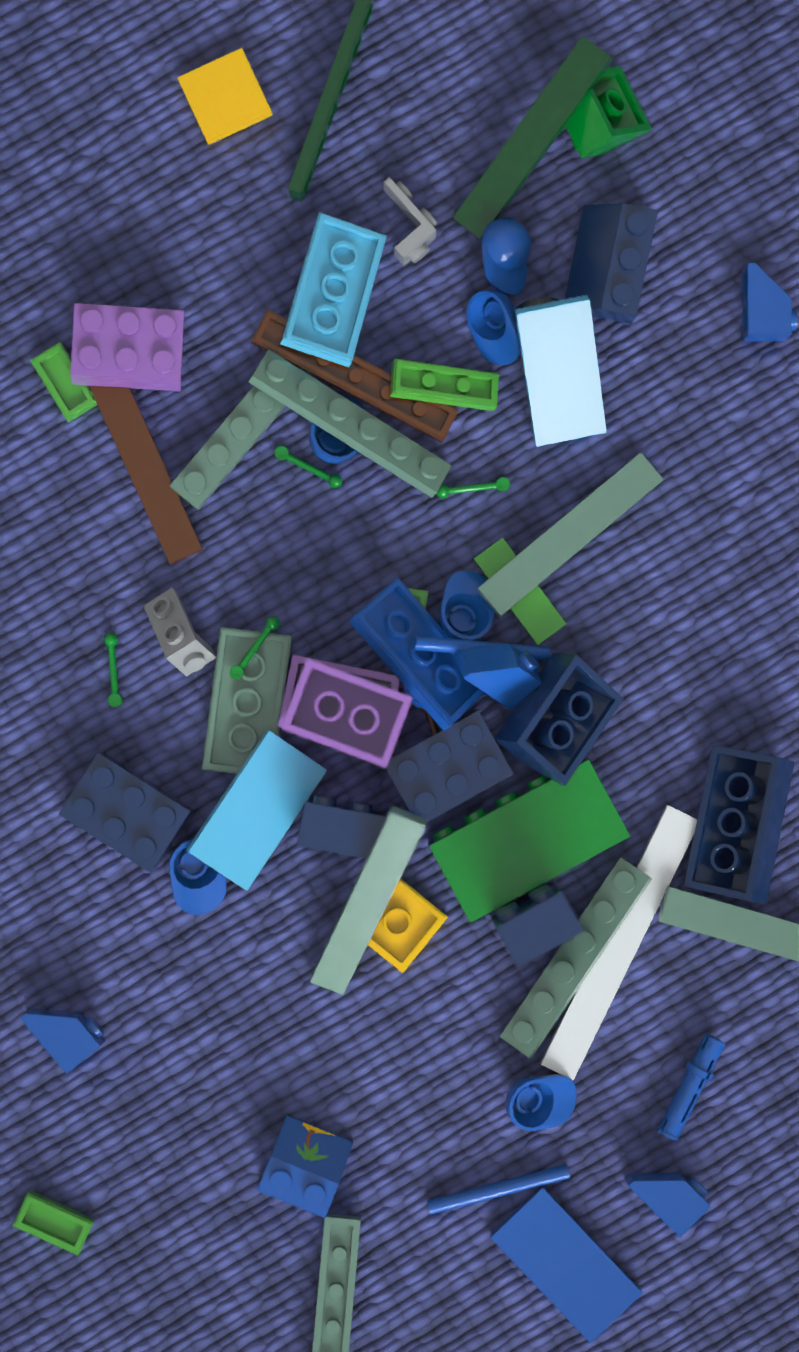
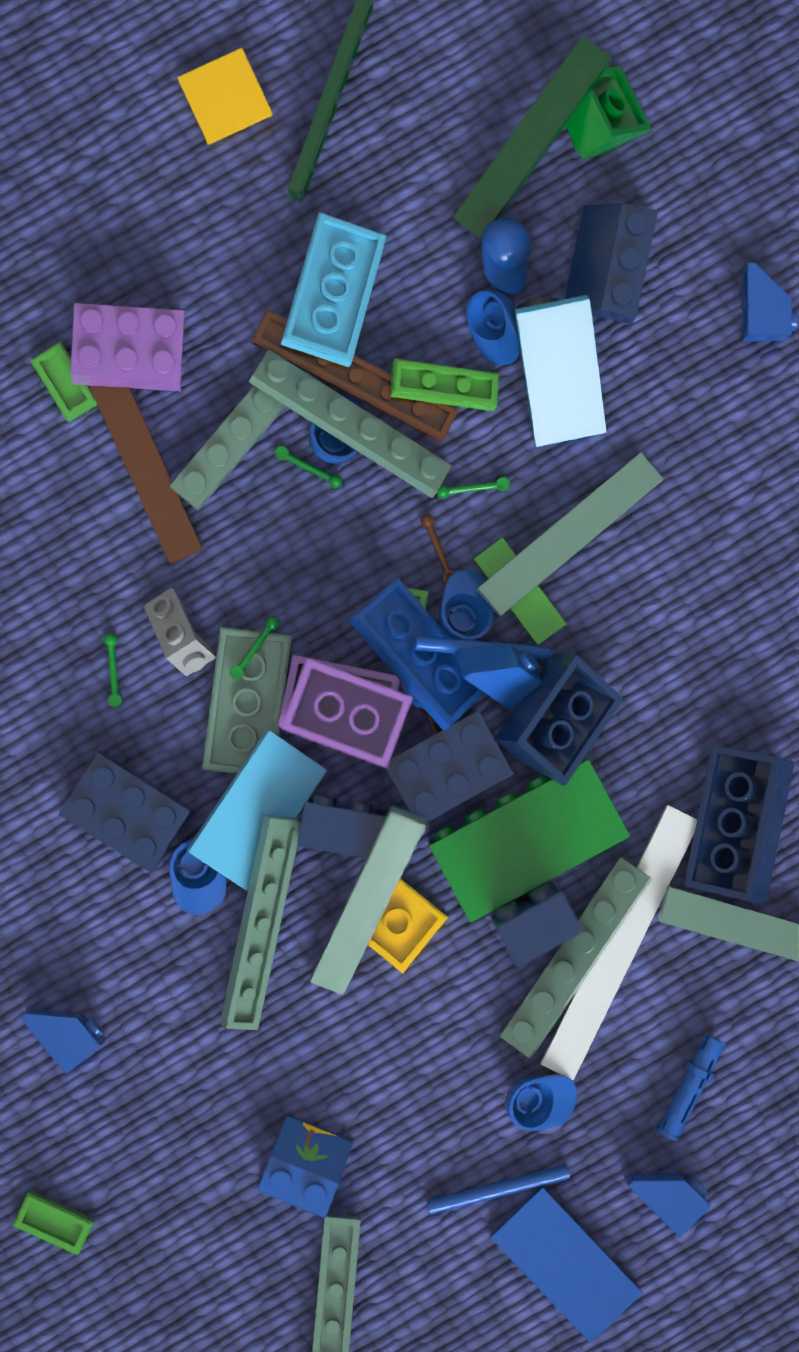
light grey bracket [383,177,437,266] -> none
none -> sand green plate [220,814,301,1030]
none -> reddish brown hinge [420,514,455,583]

